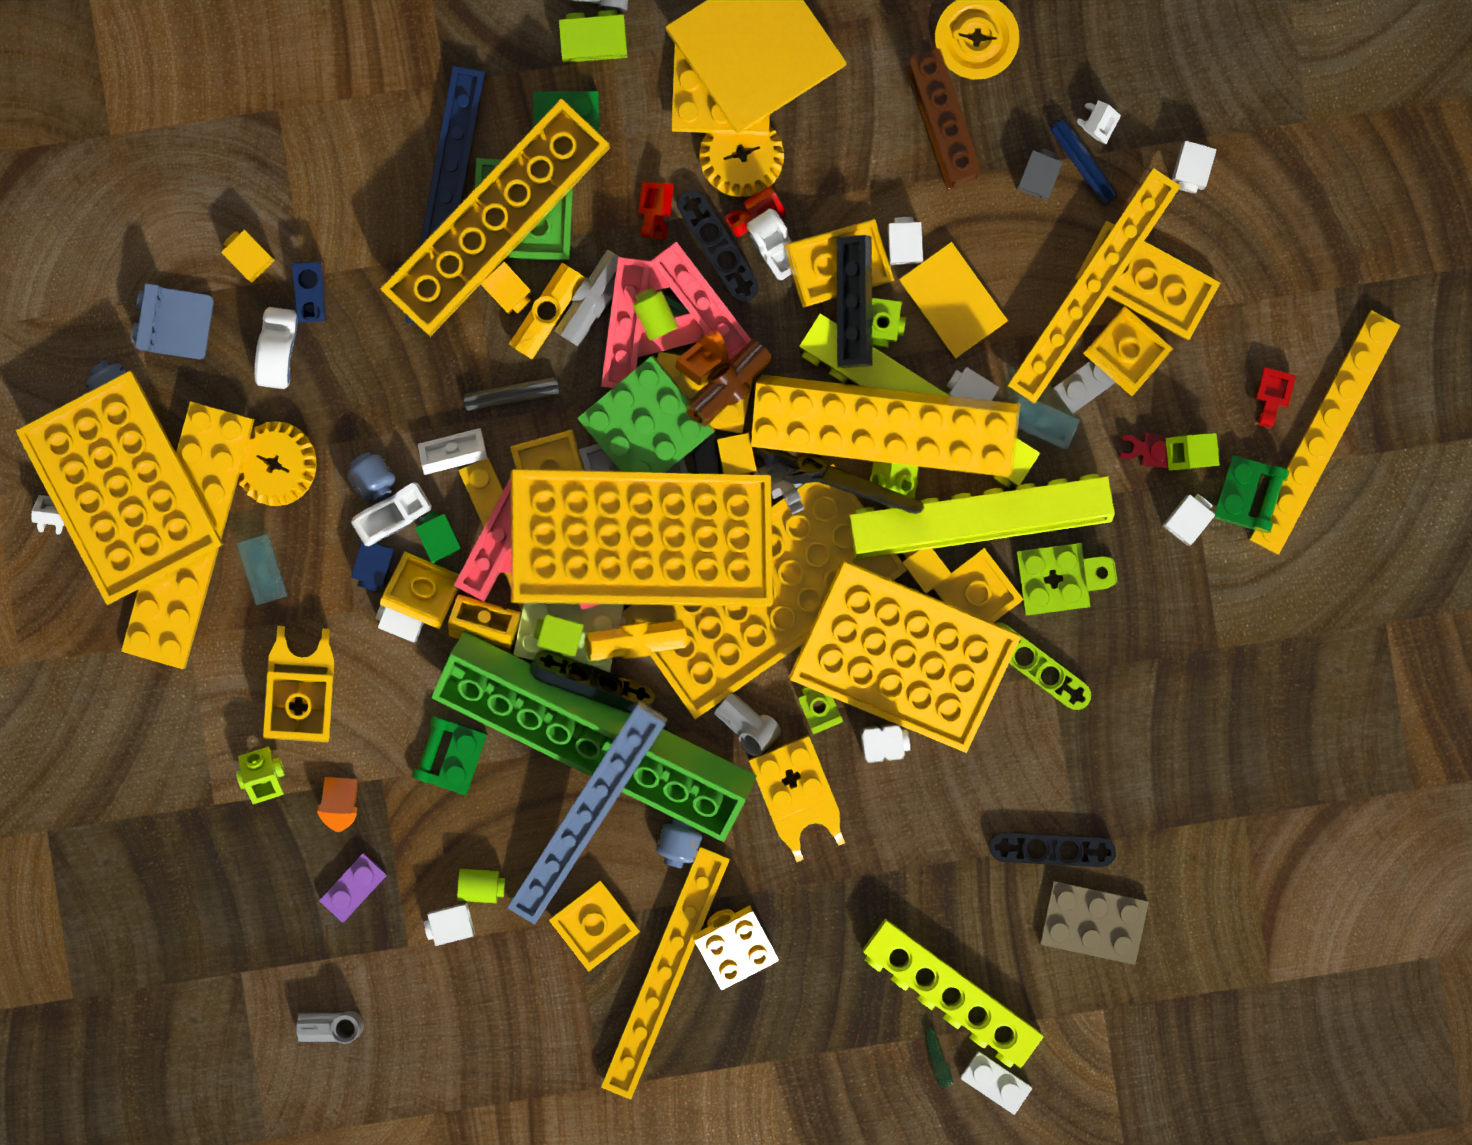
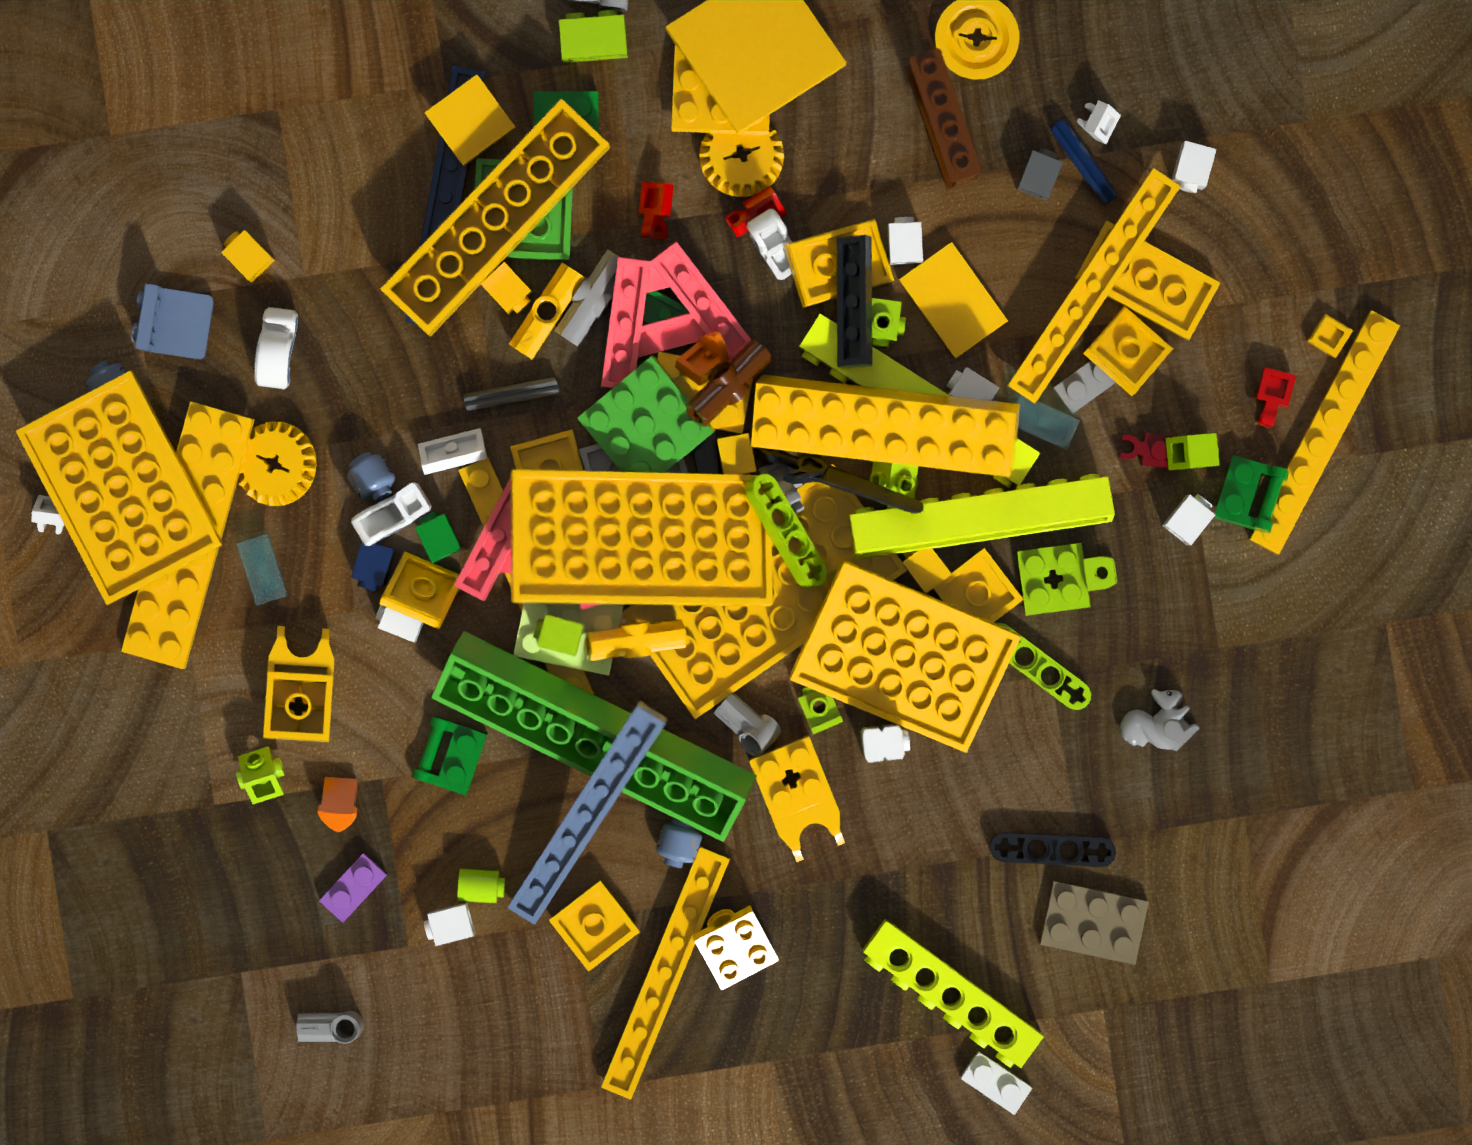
dark blue leg [292,261,326,323] -> none
yellow brick [448,594,521,654] -> none
black beam [530,650,655,714] -> none
lime brick [632,288,678,340] -> none
black beam [678,190,758,303] -> none
clear green piece [926,1028,954,1089] -> none
none -> yellow tile [425,75,516,166]
none -> lime beam [745,474,827,588]
none -> light grey animal [1120,689,1200,751]
none -> yellow tile [1307,313,1353,358]

